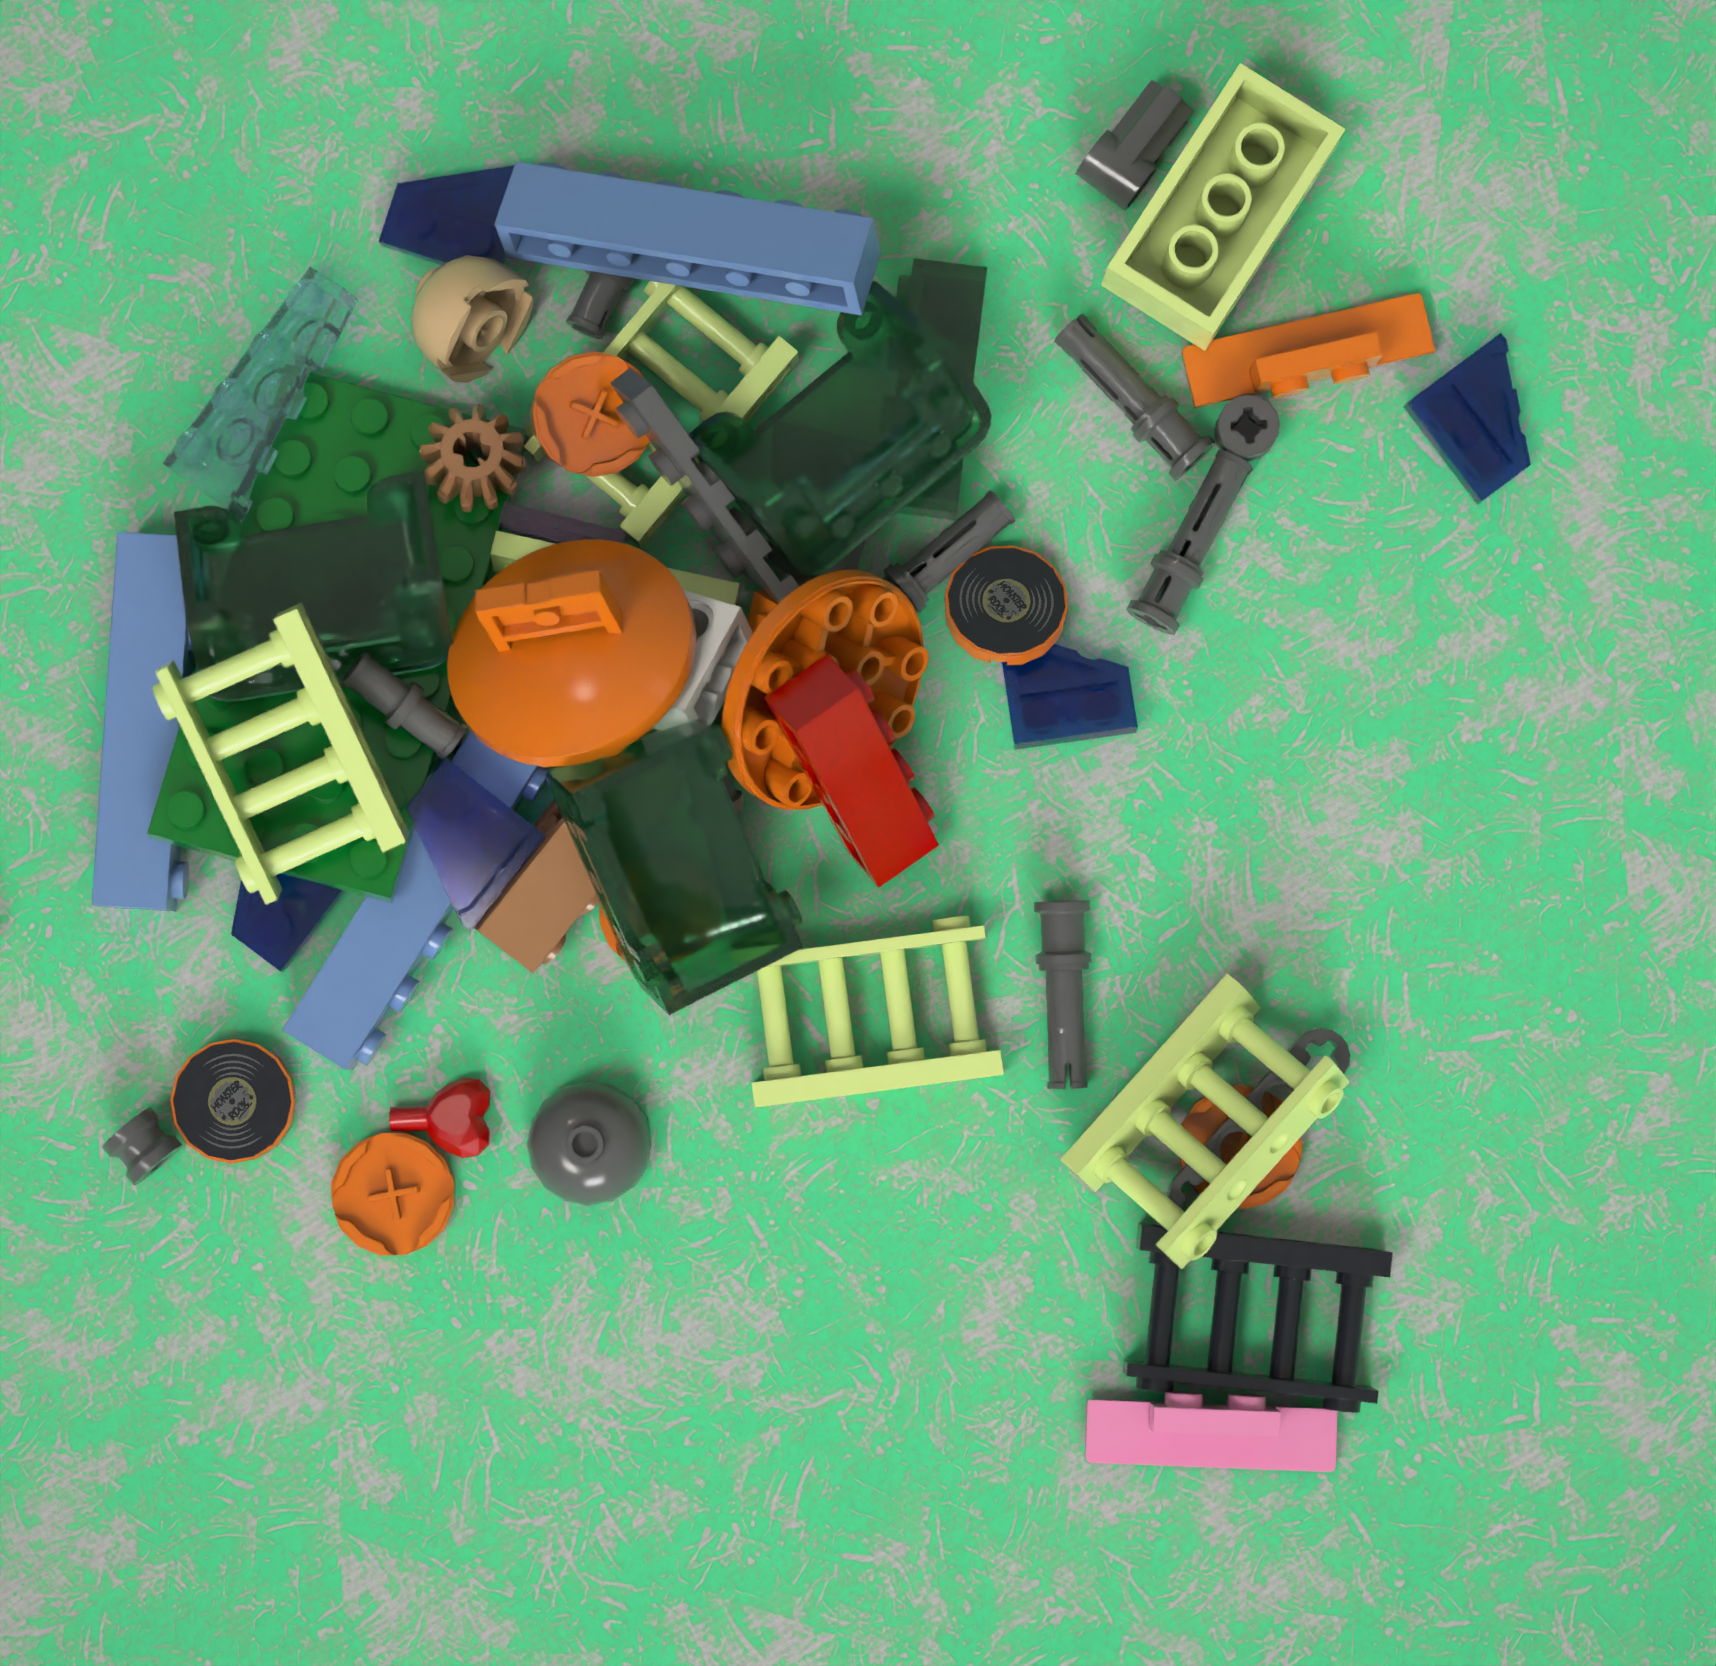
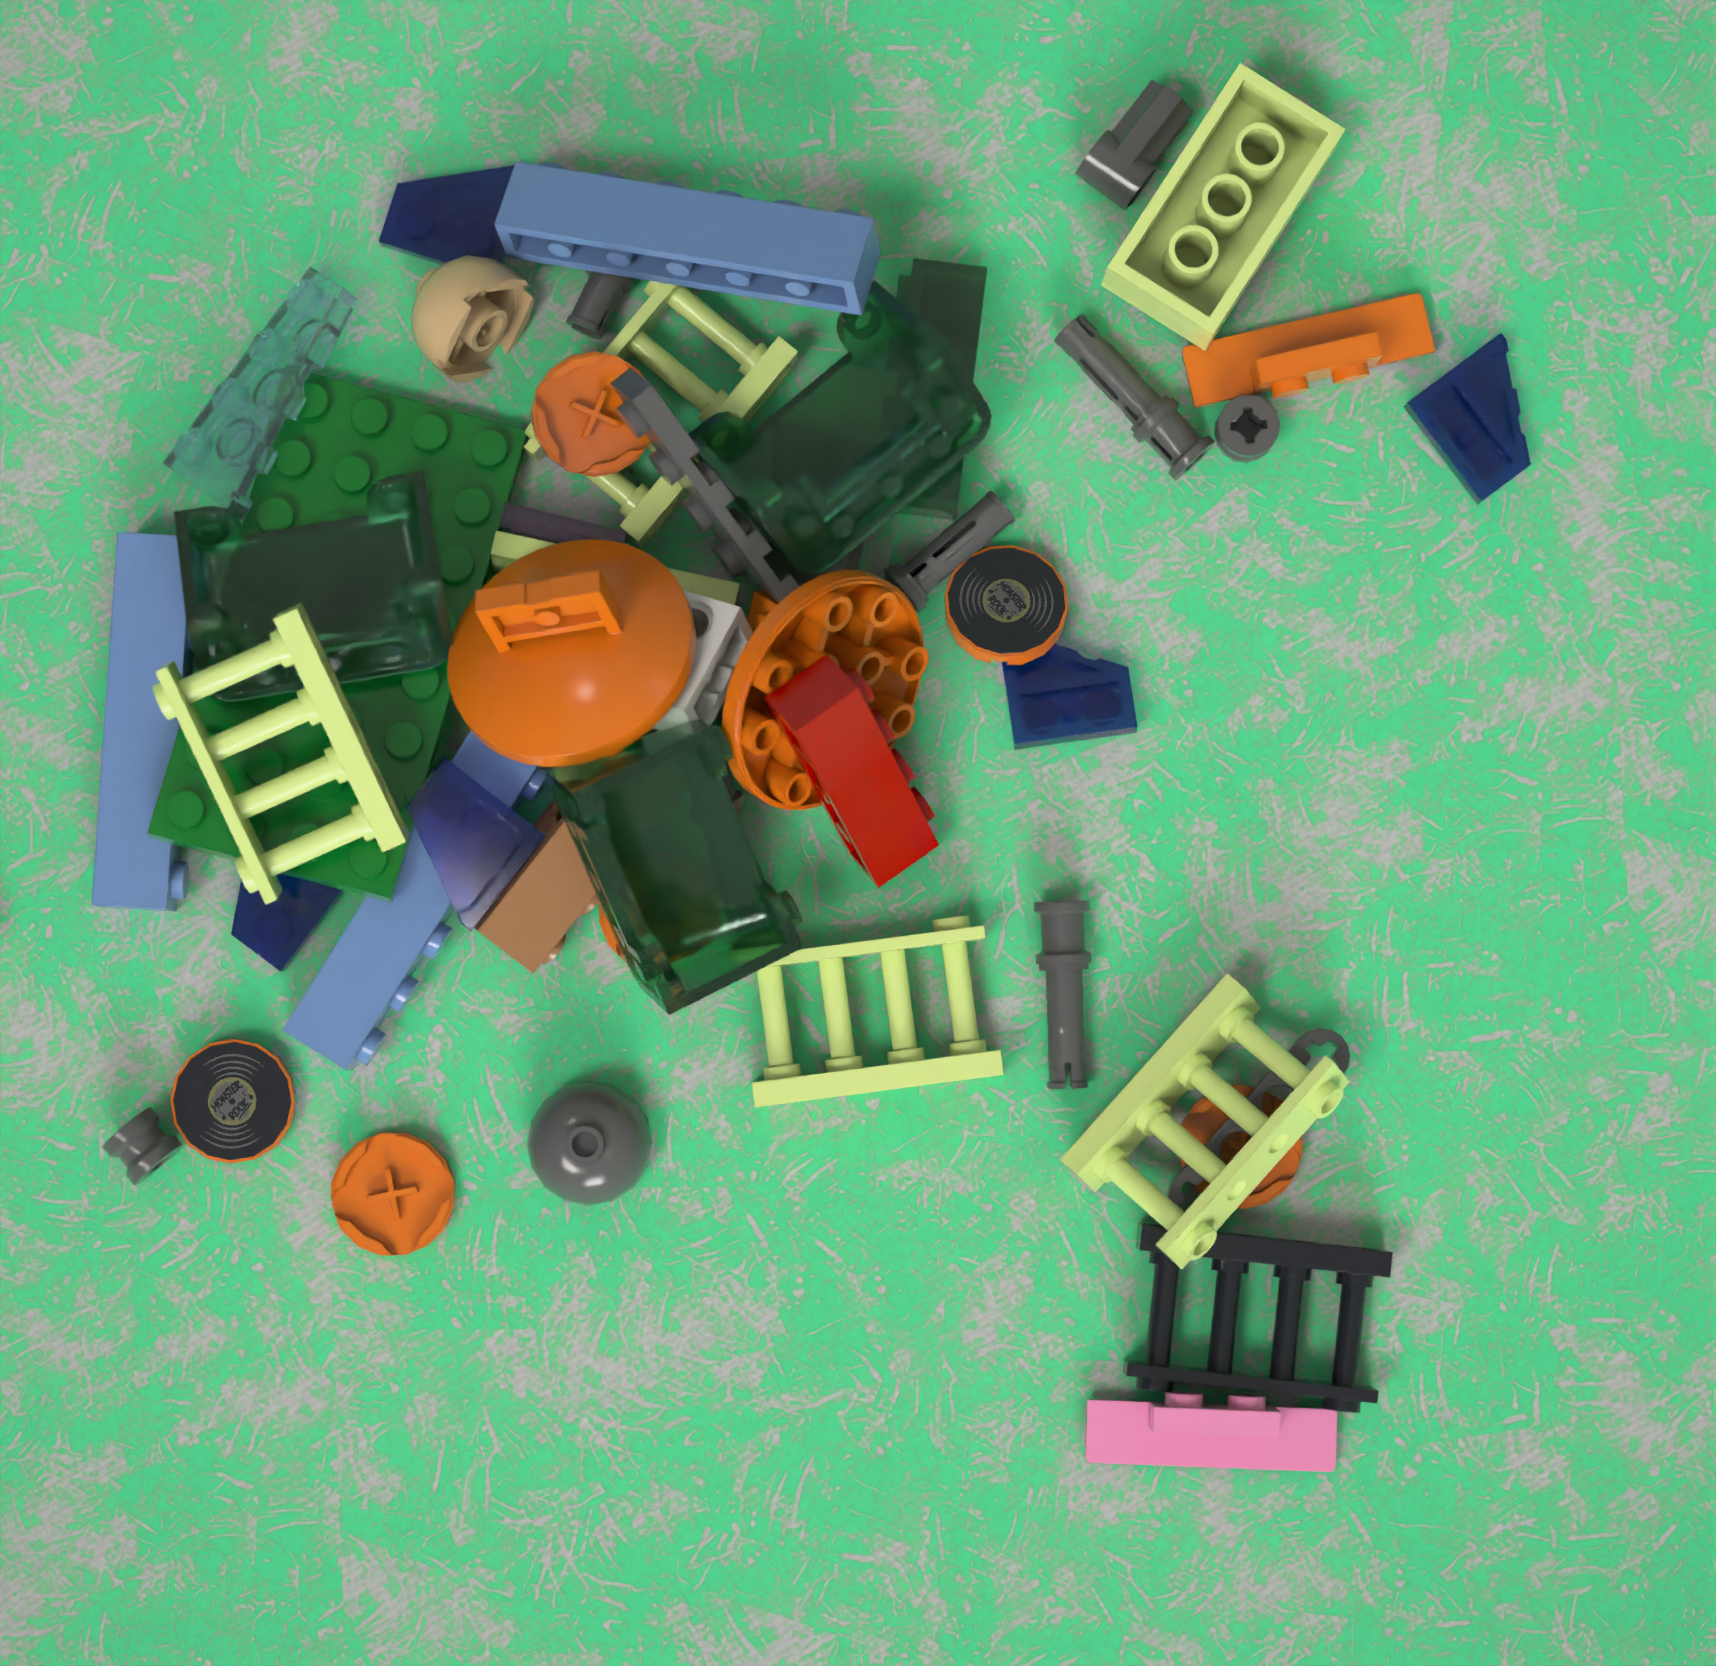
dark grey pin [341,652,467,759] -> none
red rock [389,1077,491,1158] -> none
medium nougat gear [420,403,527,513] -> none
dark grey pin [1126,450,1253,635] -> none

